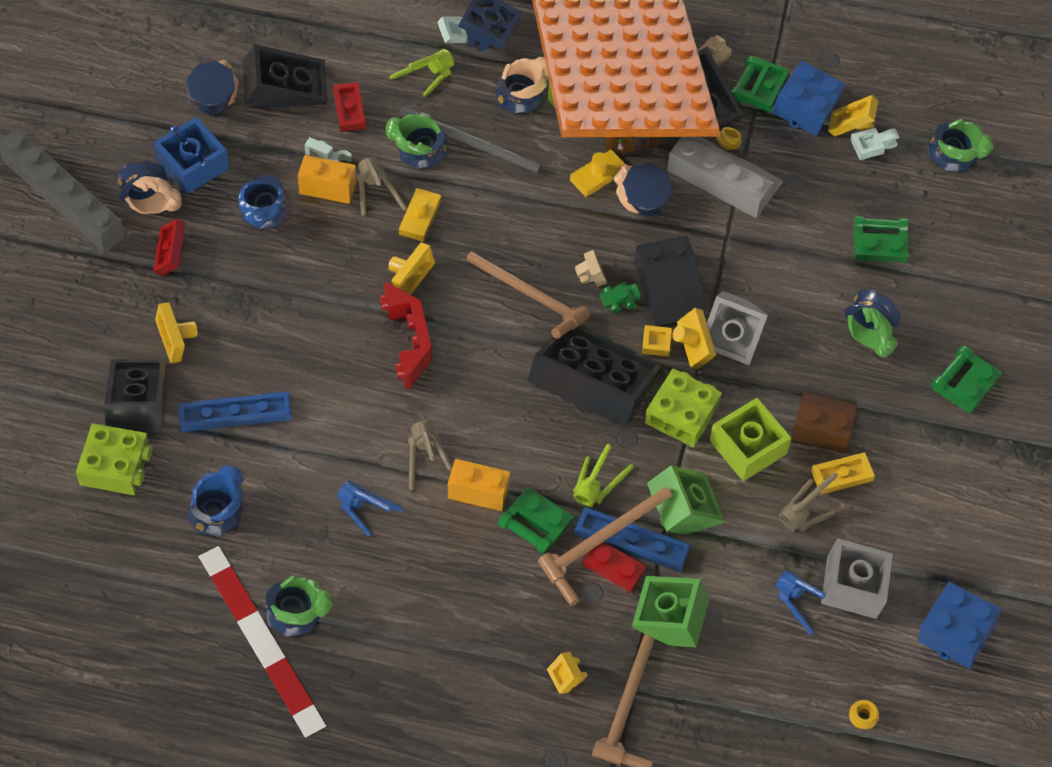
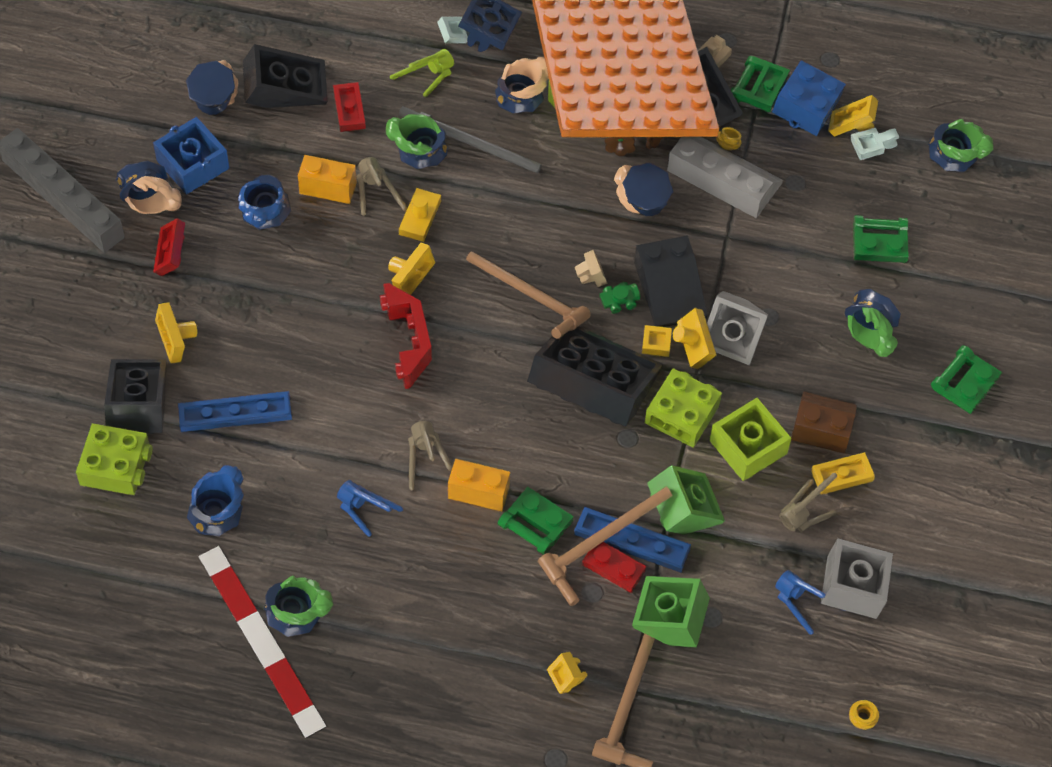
light aqua plate [305,137,352,163] -> none
yellow tile [570,150,626,197] -> none
lime plant [573,444,634,507] -> none
blue brick [918,582,1001,669] -> none

